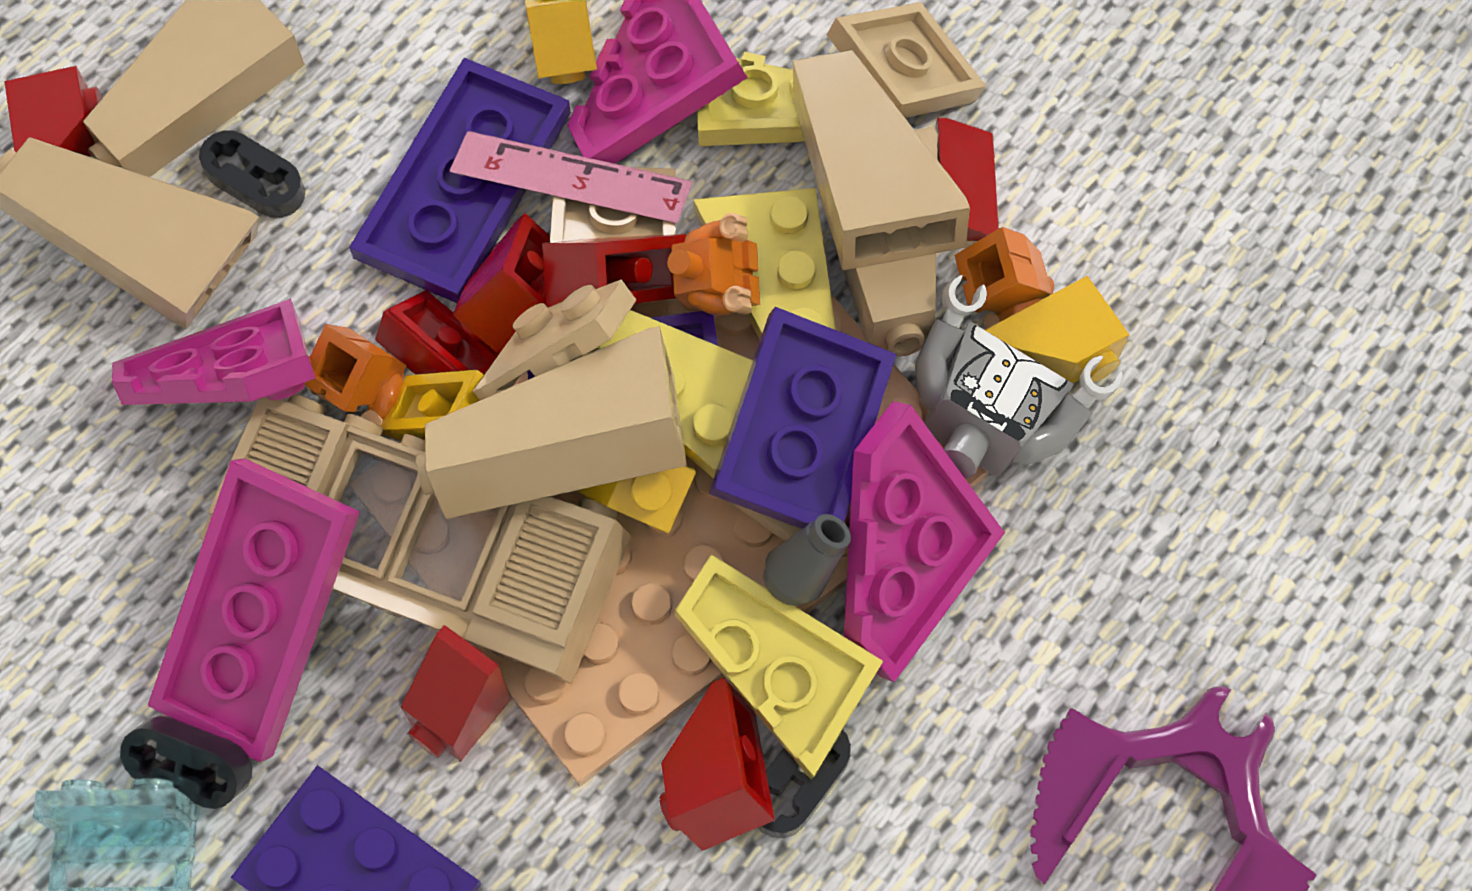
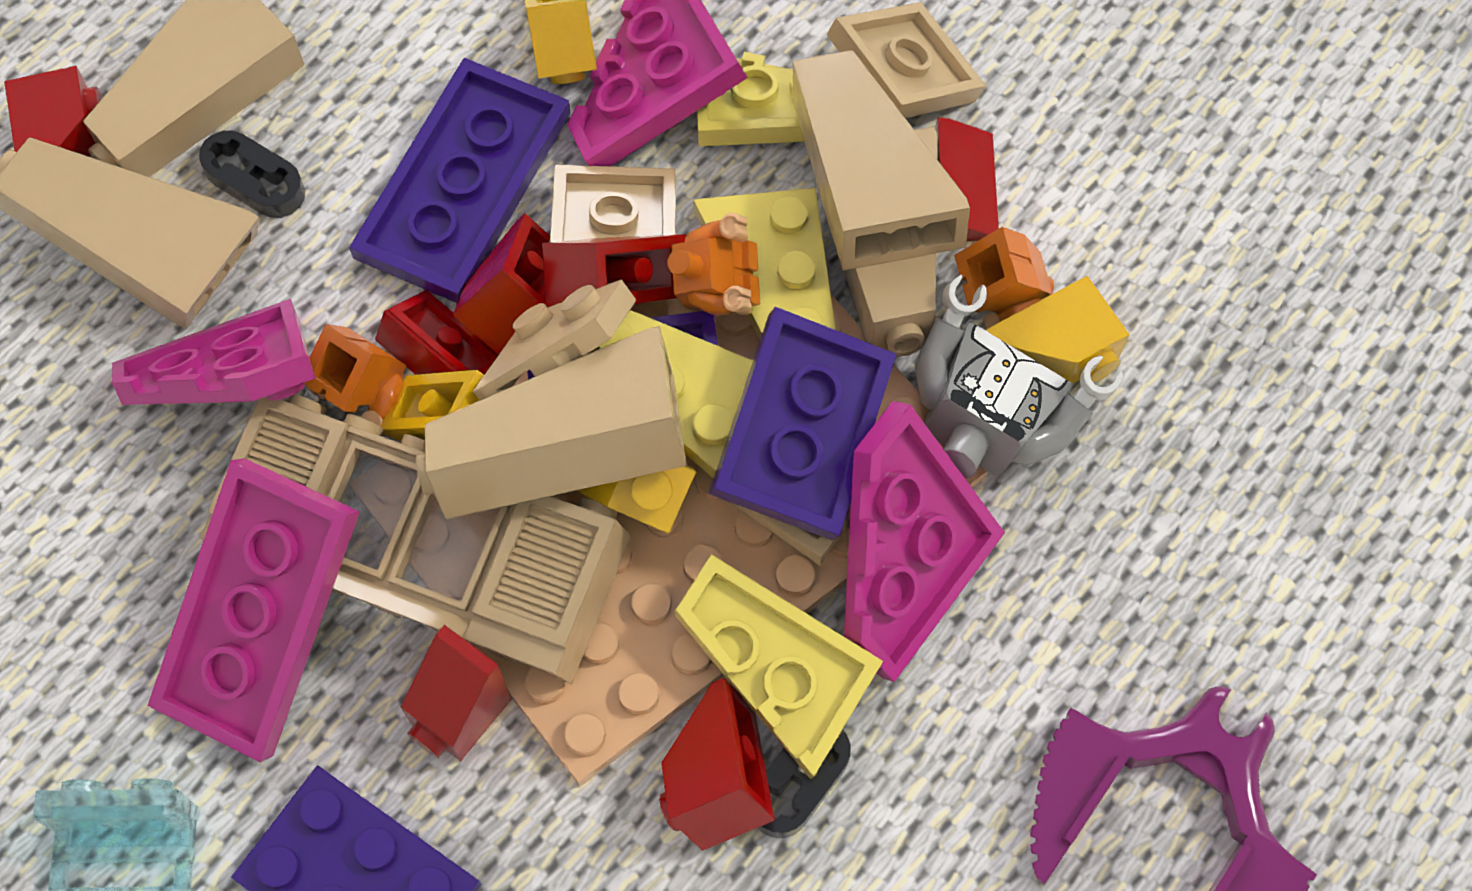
black beam [120,716,252,809] -> none
clear pink sticker [449,131,693,223] -> none
dark grey cone [763,514,851,606] -> none

